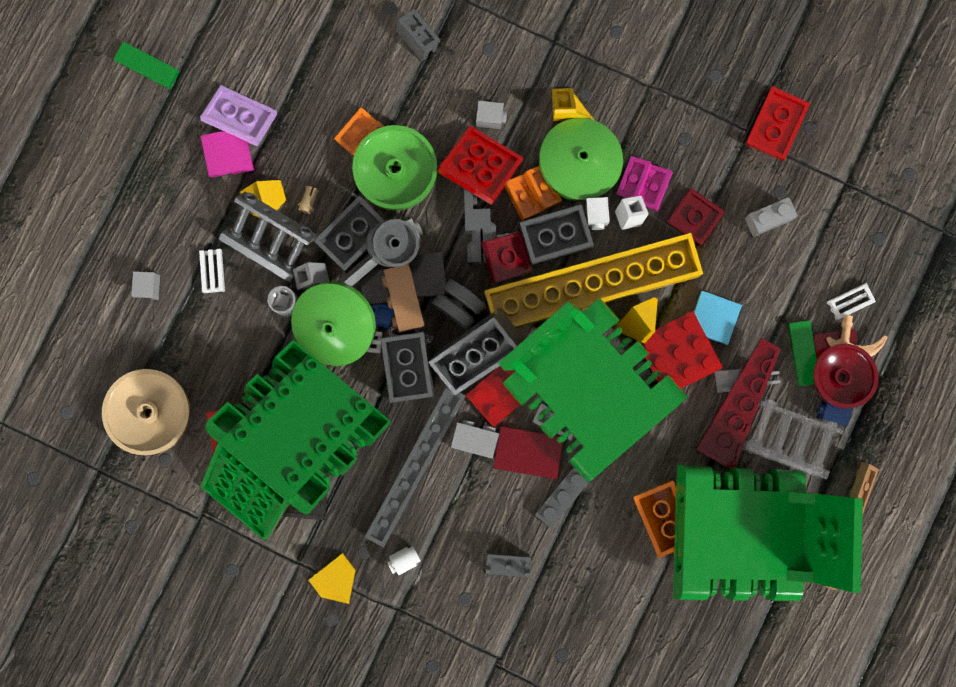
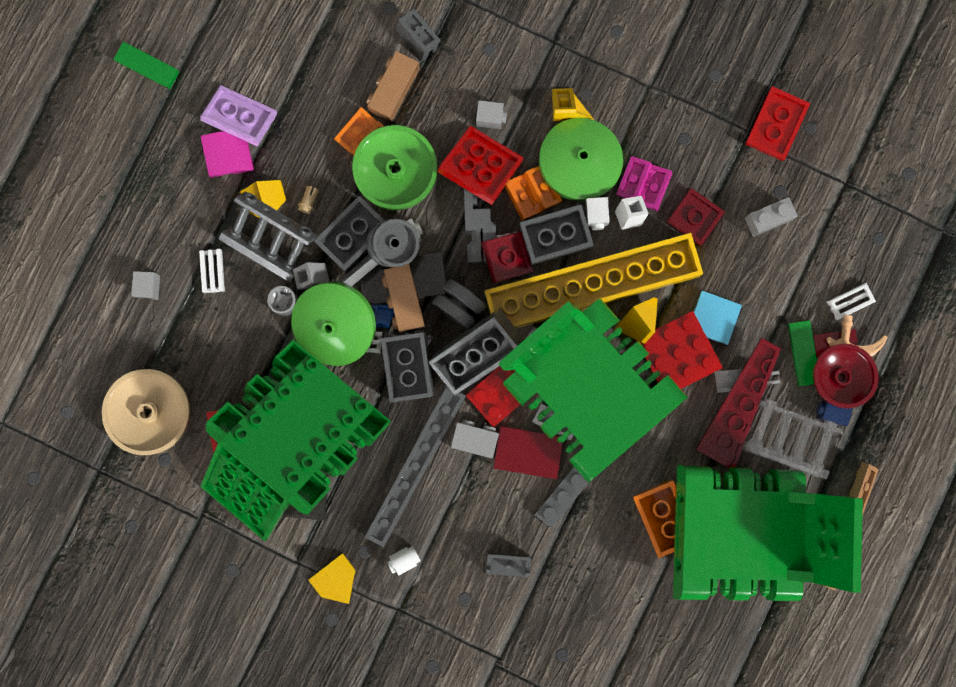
none -> medium nougat brick [367,51,420,123]

